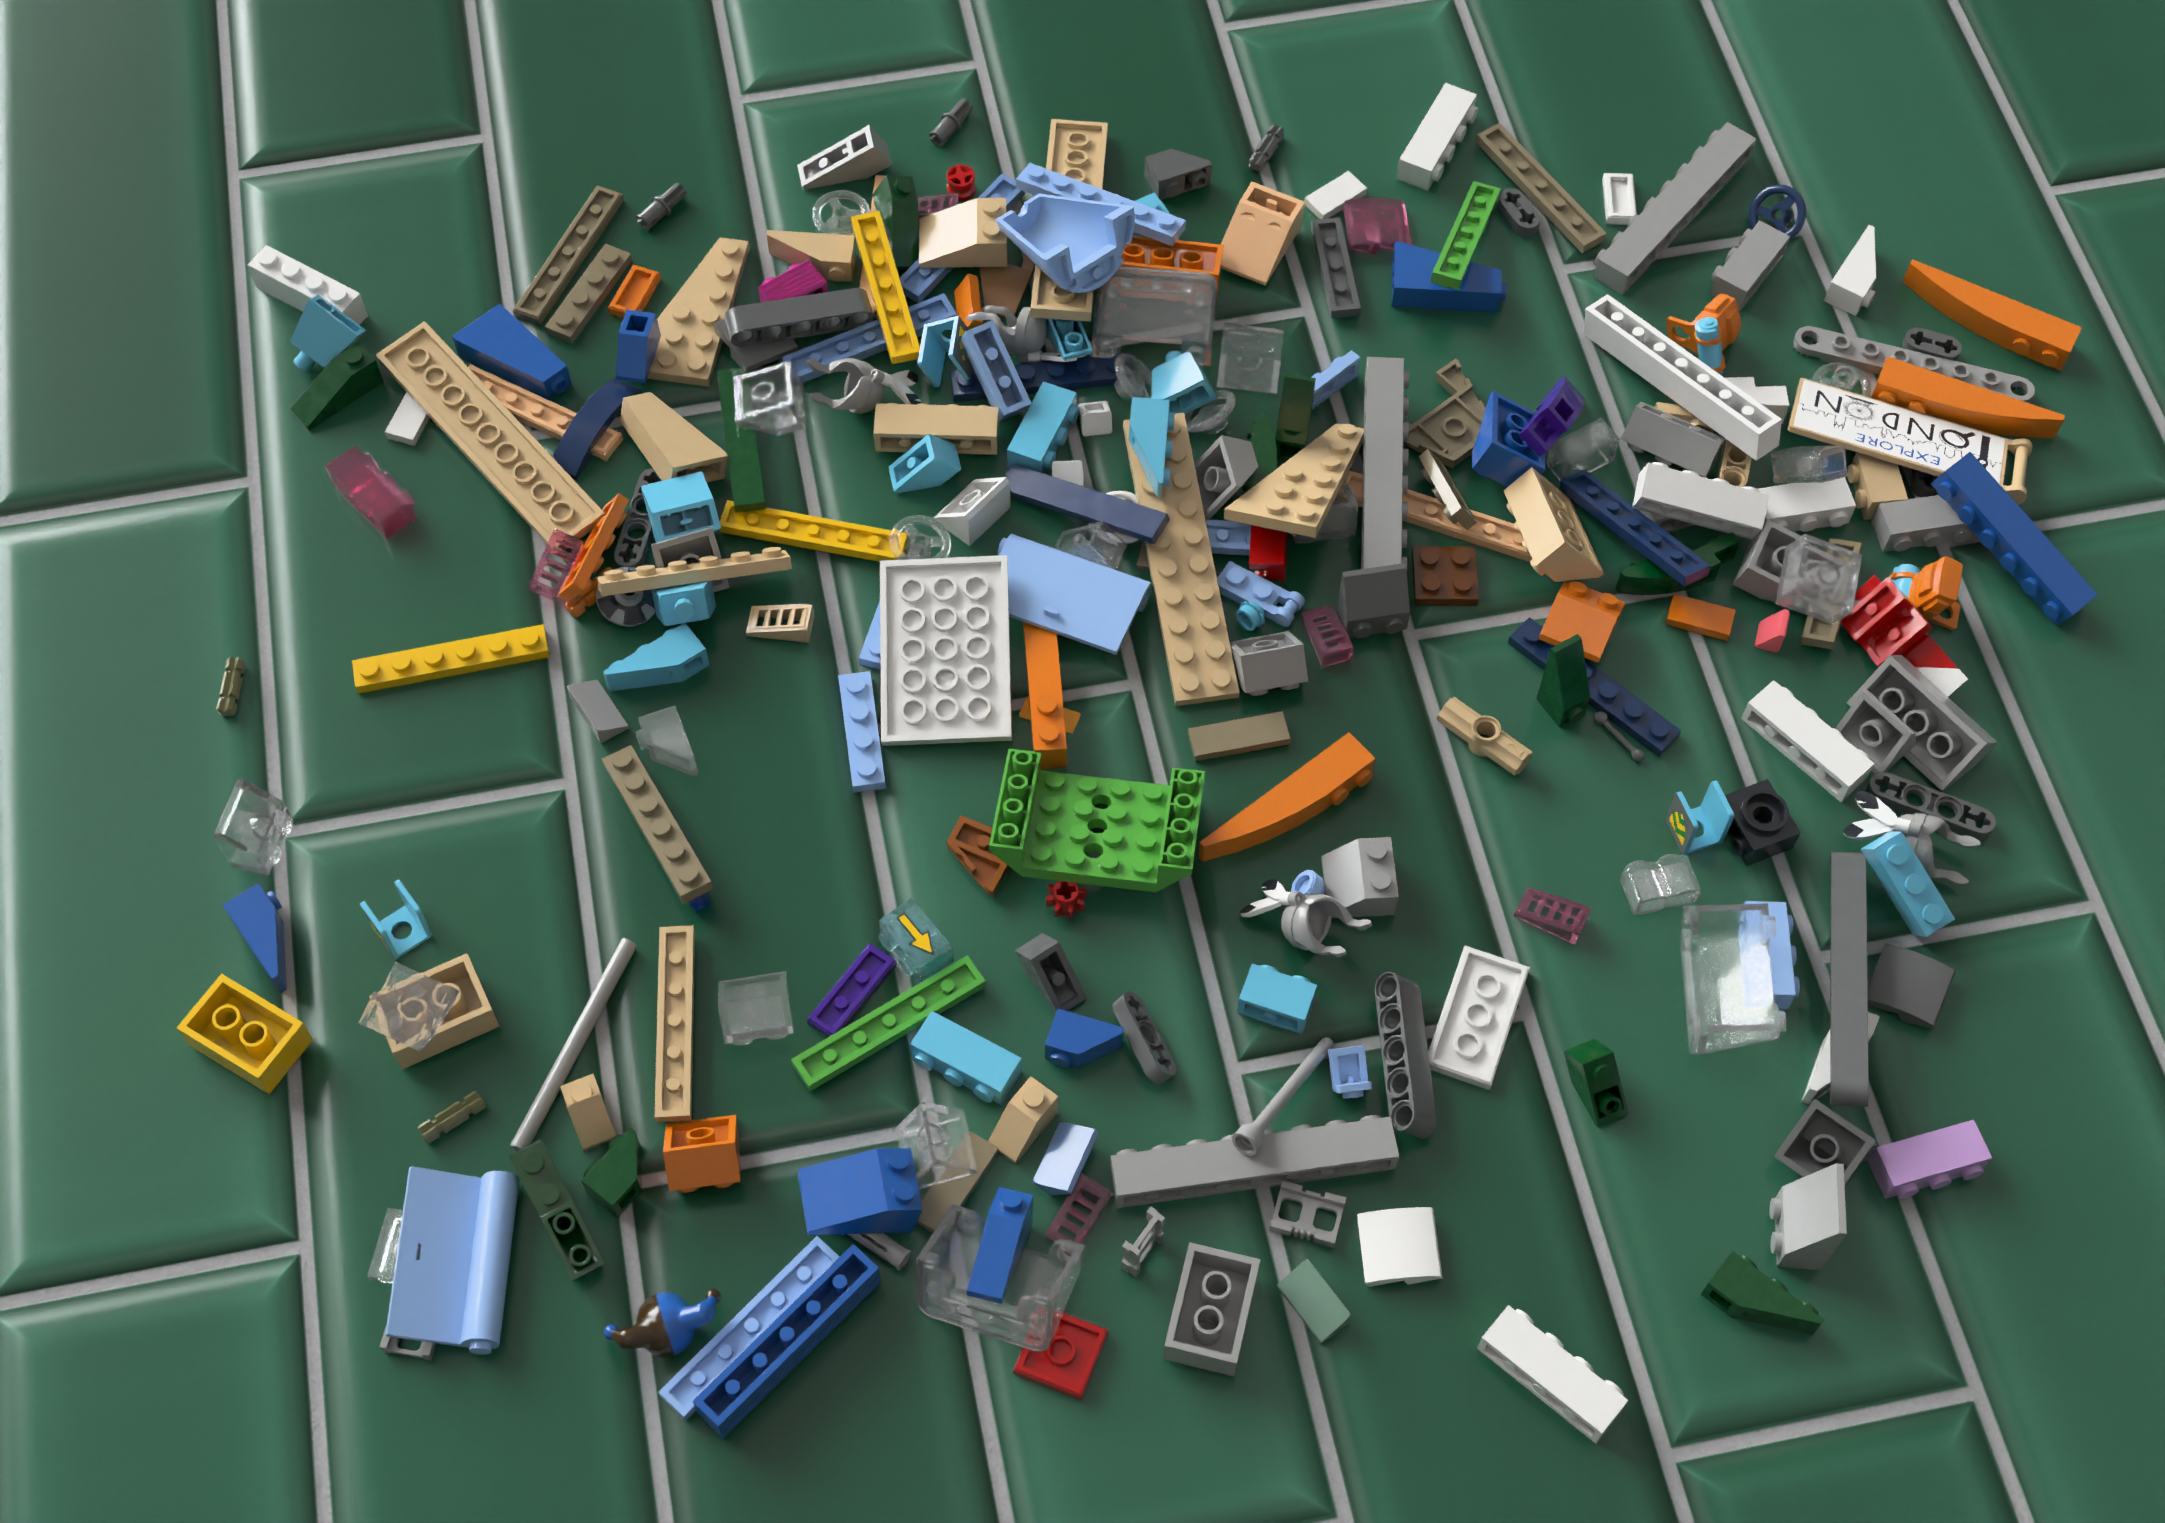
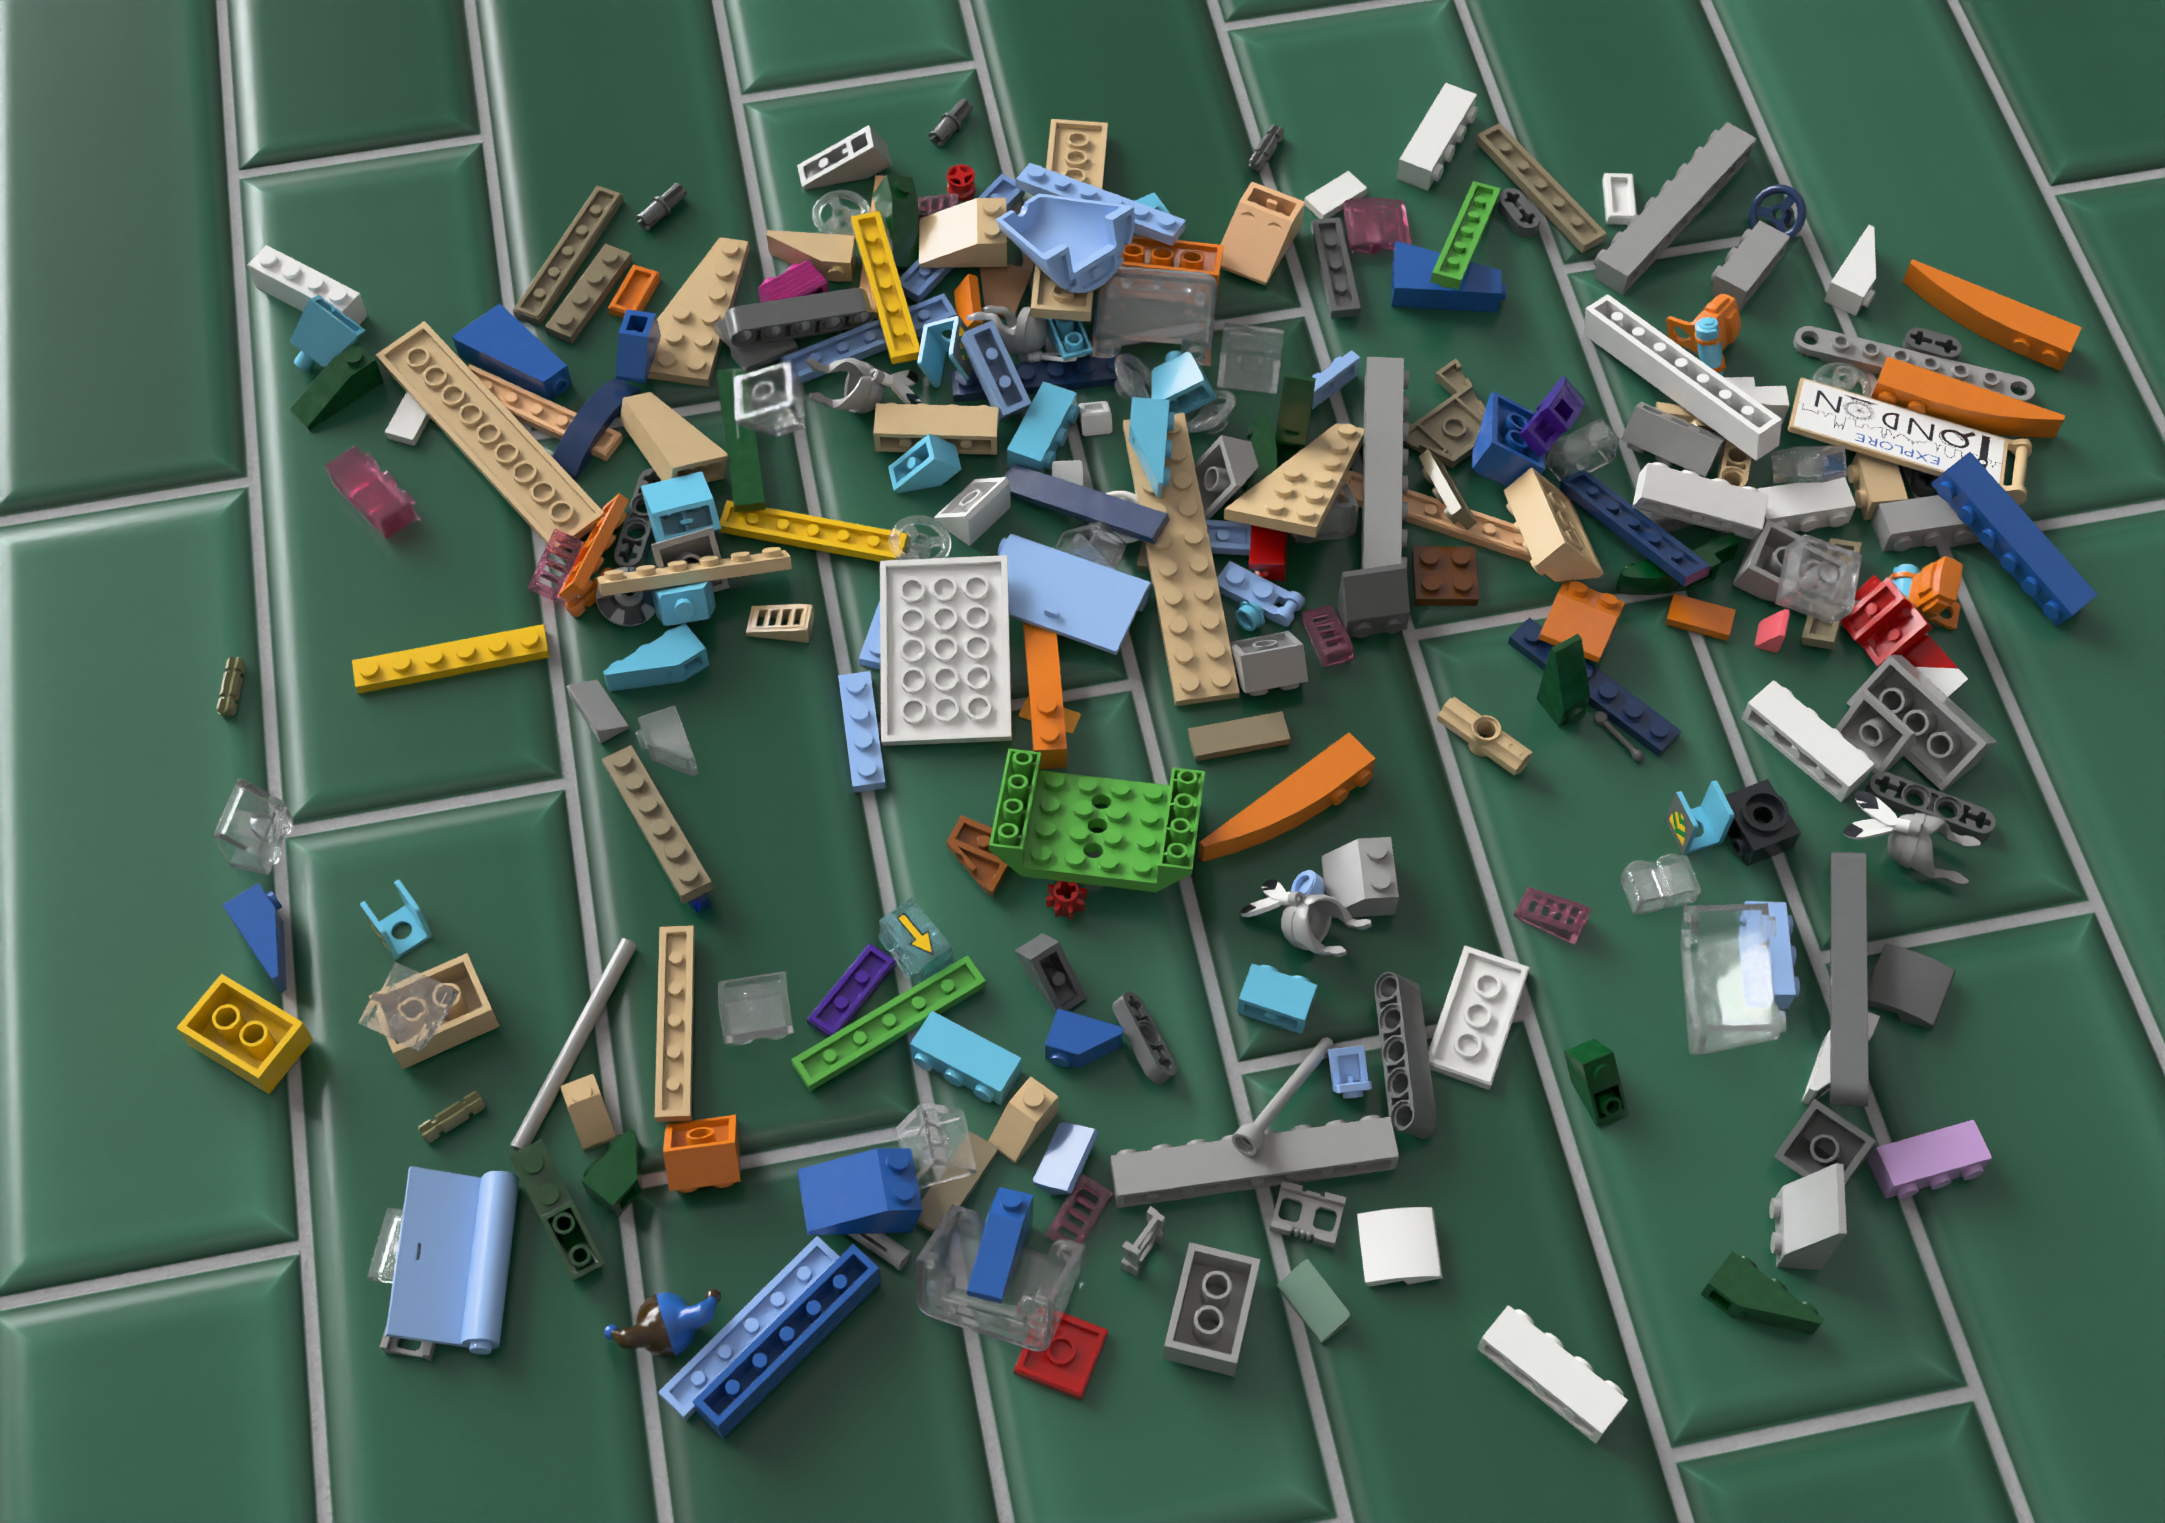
dark grey slope [1144,149,1212,200] -> none
medium azure brick [1861,832,1955,937] -> none

